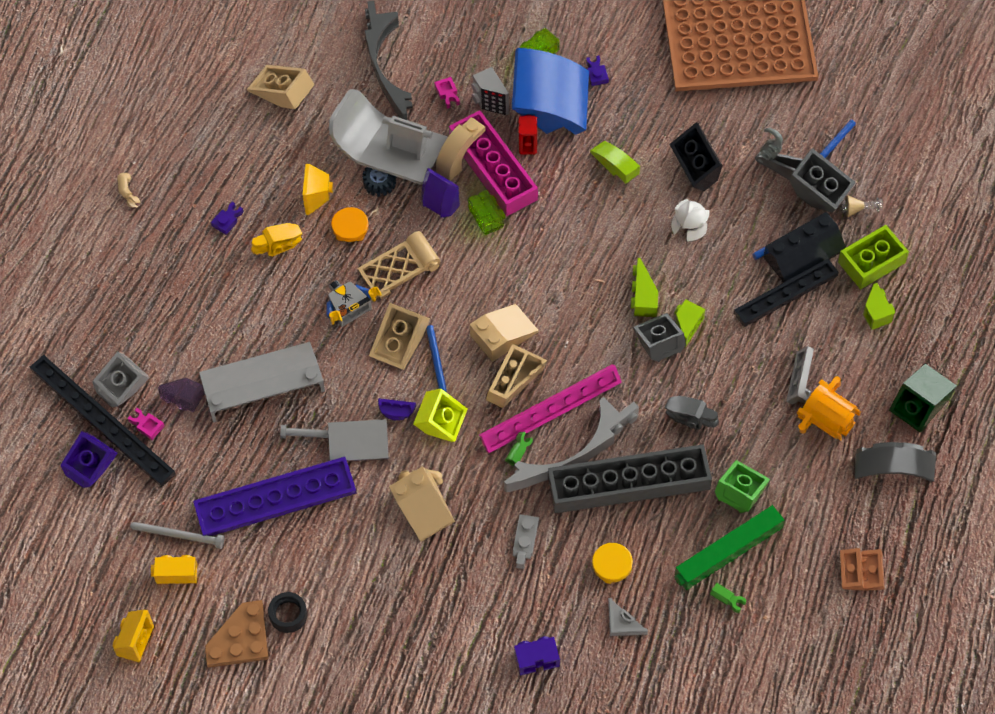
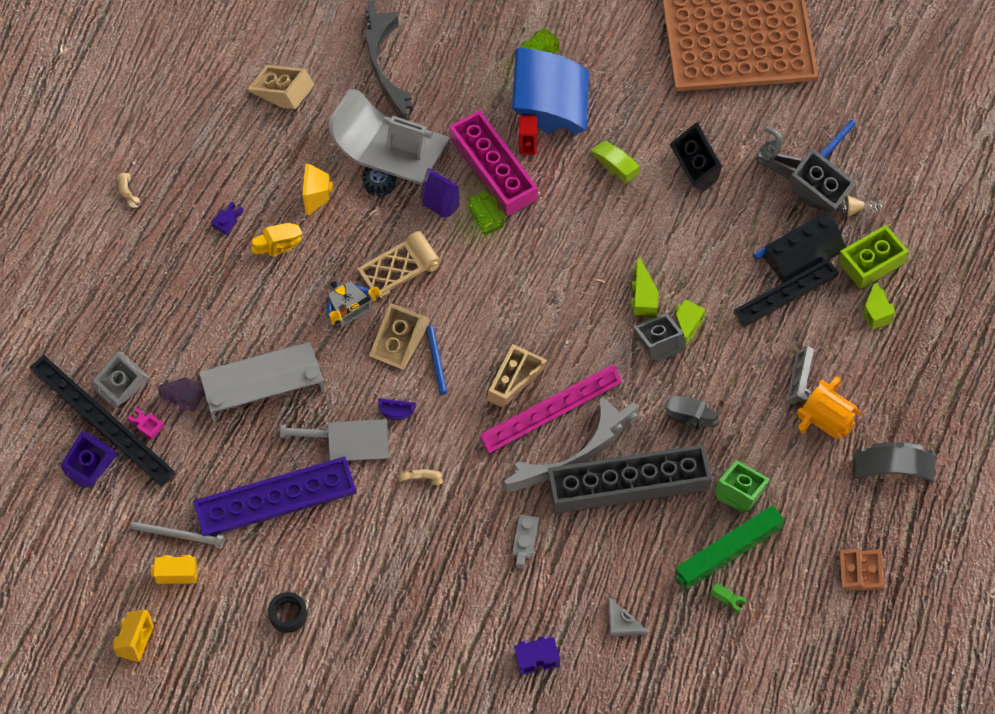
medium nougat plate [205,600,269,668] -> none
light orange tile [331,207,369,242] -> none
tan slope [389,466,455,542] -> none
neon yellow slope [413,389,468,442] -> none
dark pink plate [434,77,460,109] -> none
tan arch [436,117,485,181] -> none
tan slope [470,304,538,362] -> none
light grey slope [471,67,509,115] -> none
bright green bar [505,432,533,466] -> none
dark purple plate [586,55,609,86] -> none
yellow tile [592,543,633,584] -> none
white helmet [671,199,709,241] -> none
dark green slope [889,364,957,432] -> none

